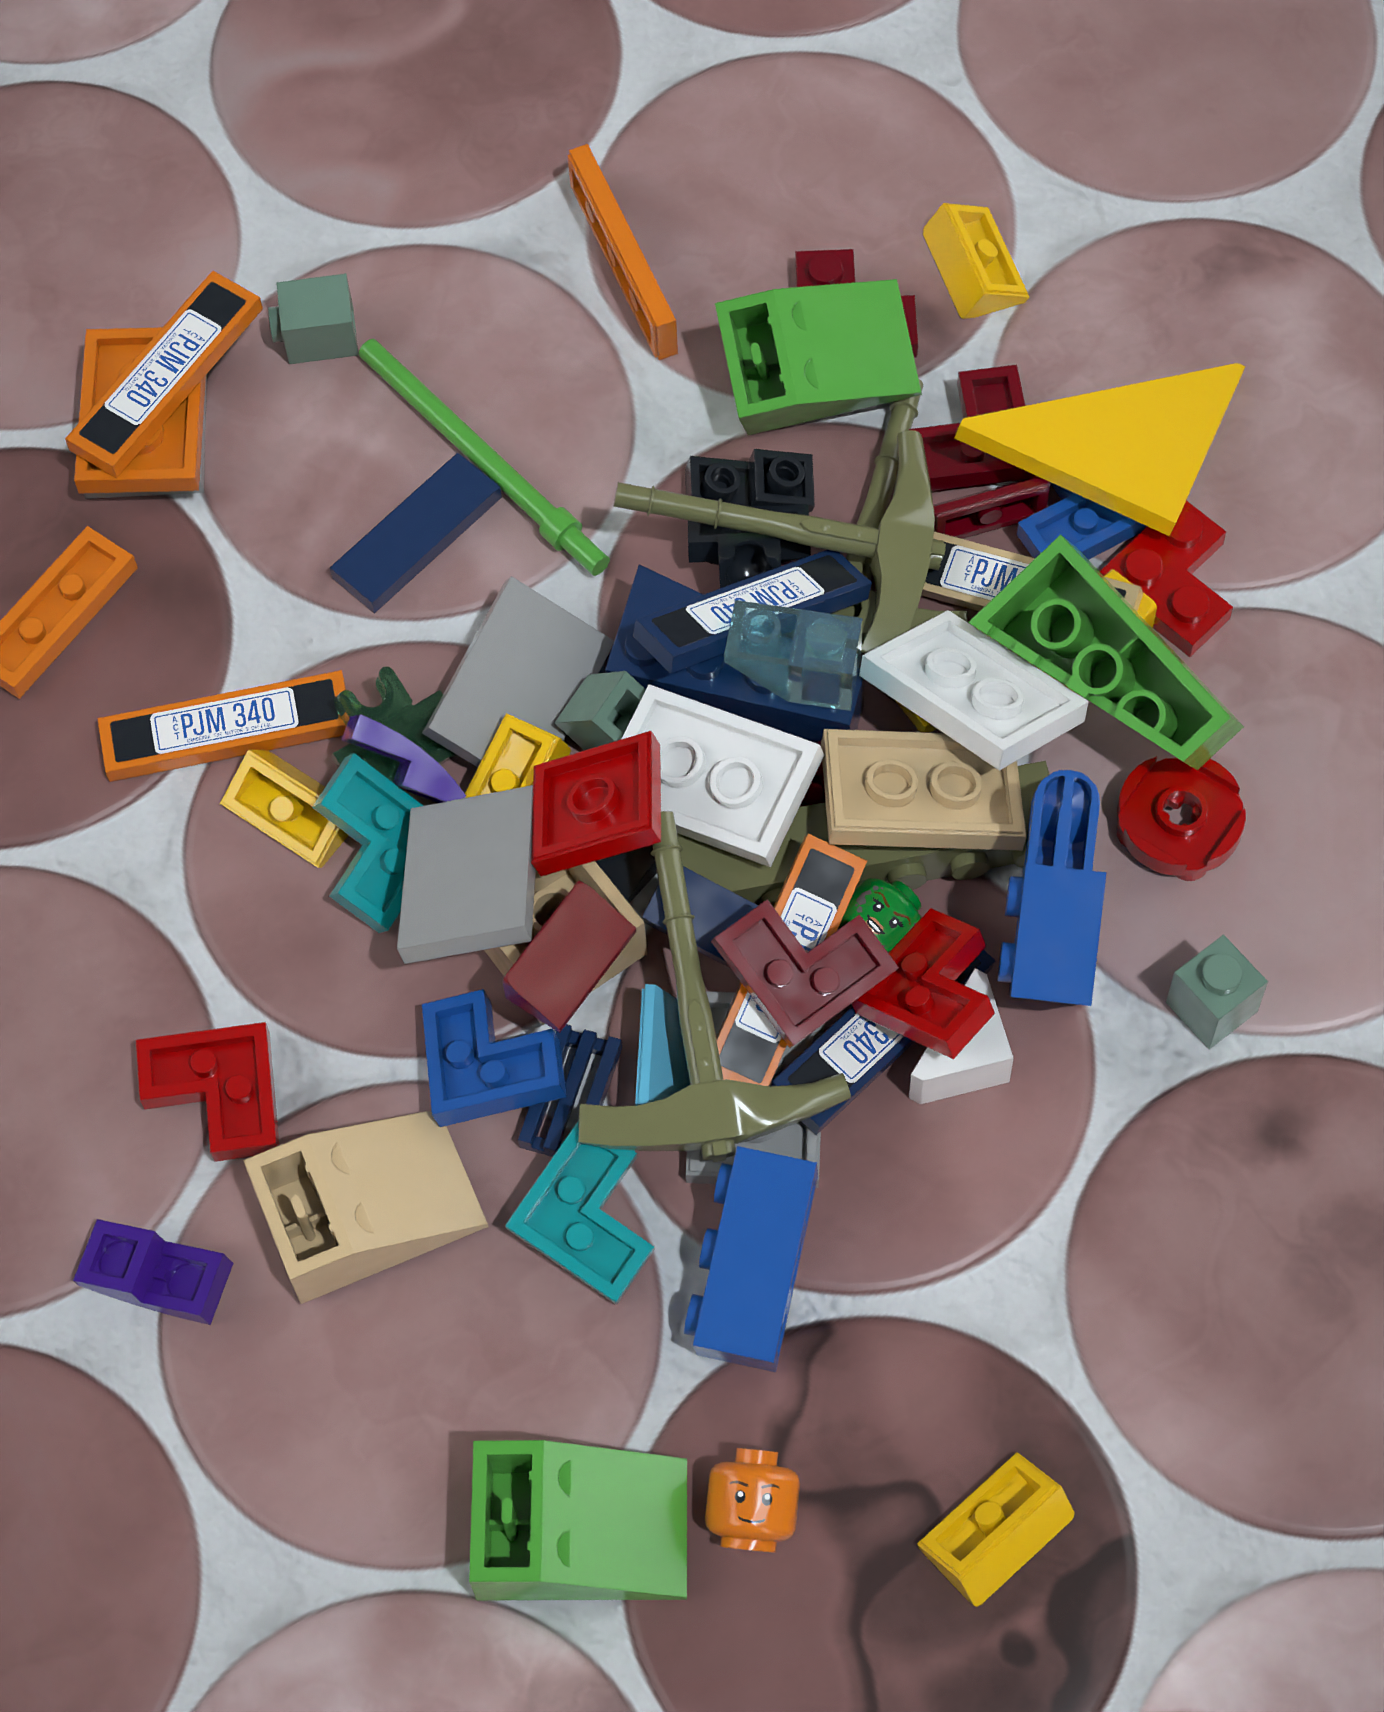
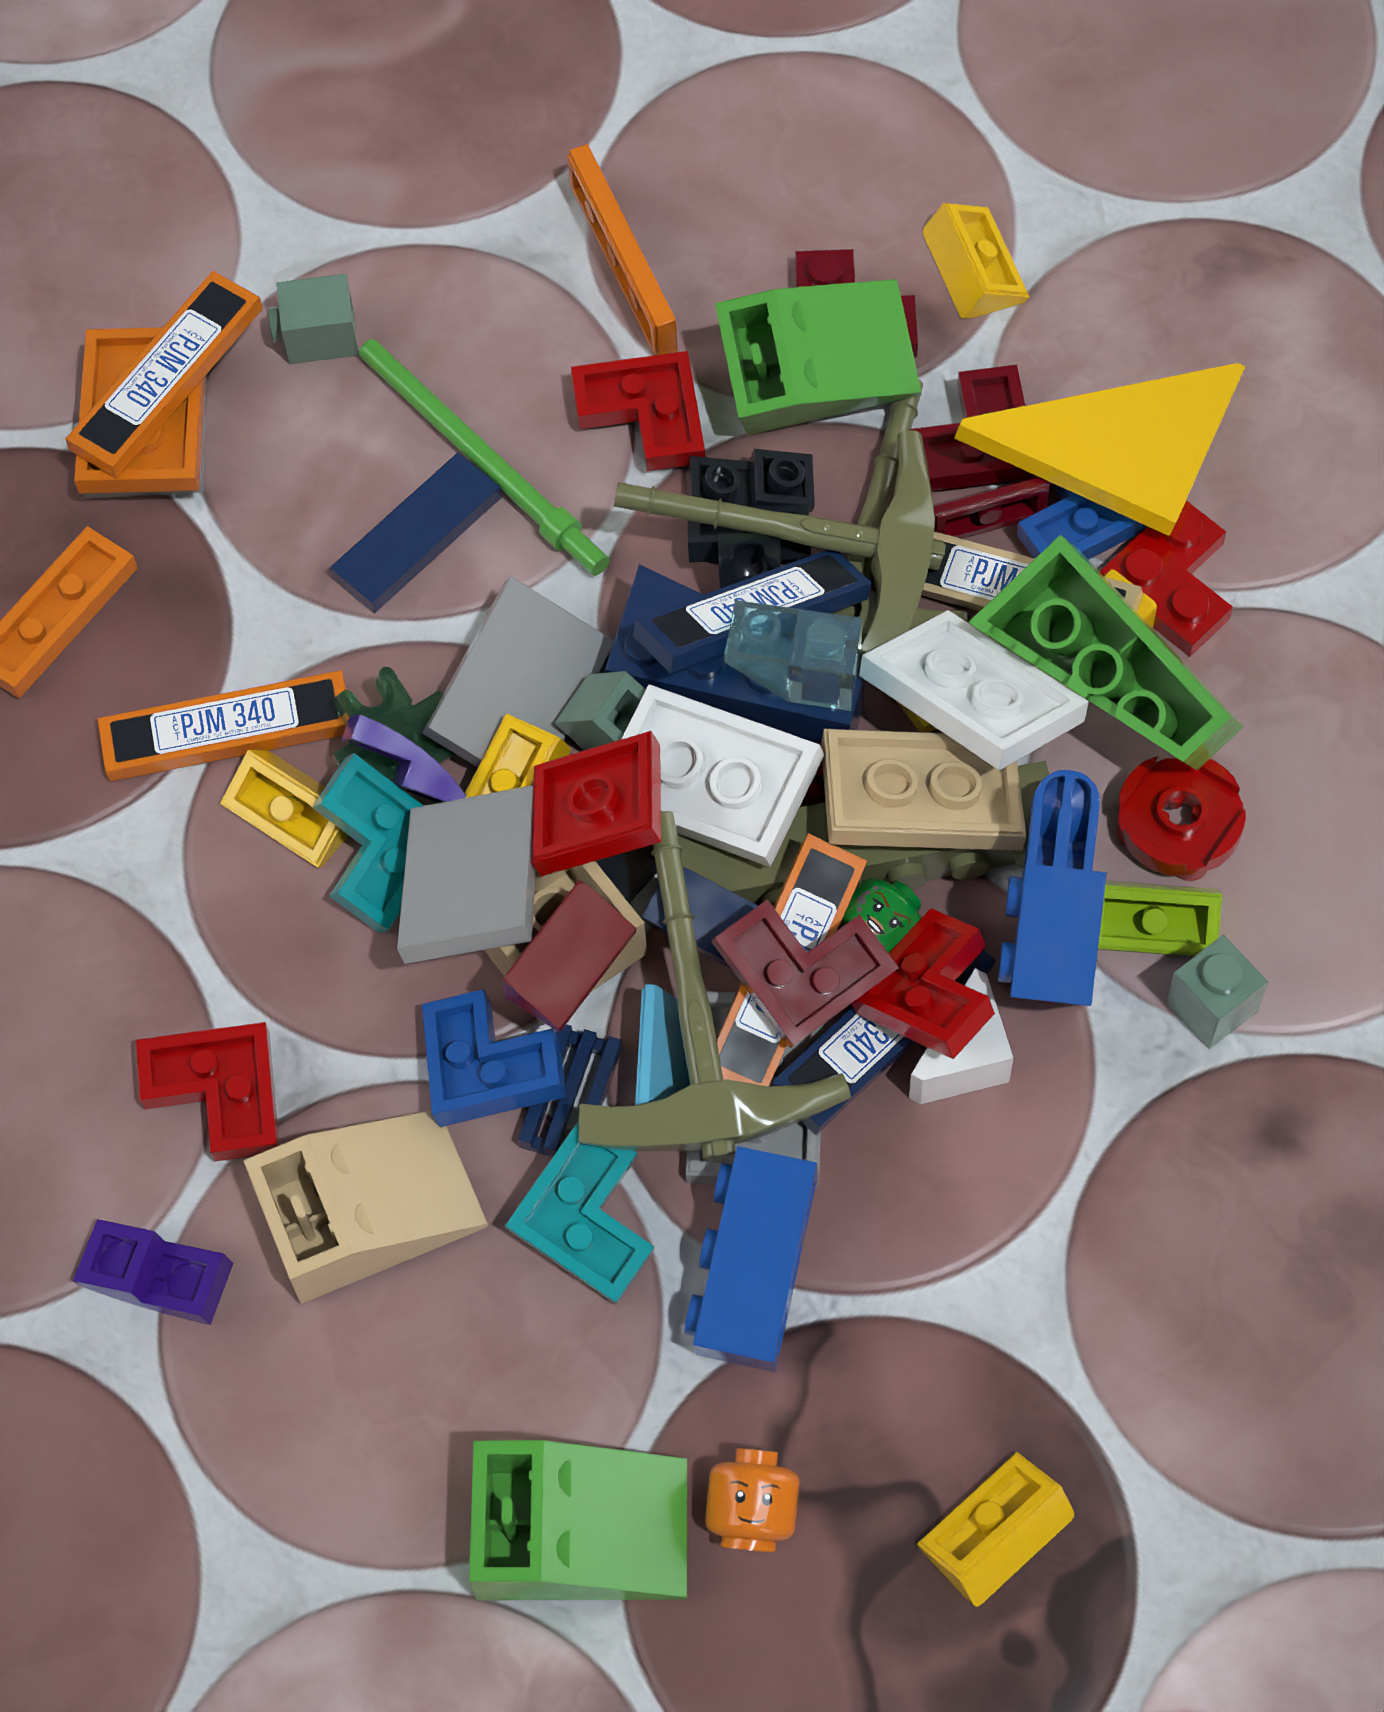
none -> red plate [571,351,705,471]
none -> lime slope [1098,880,1222,956]

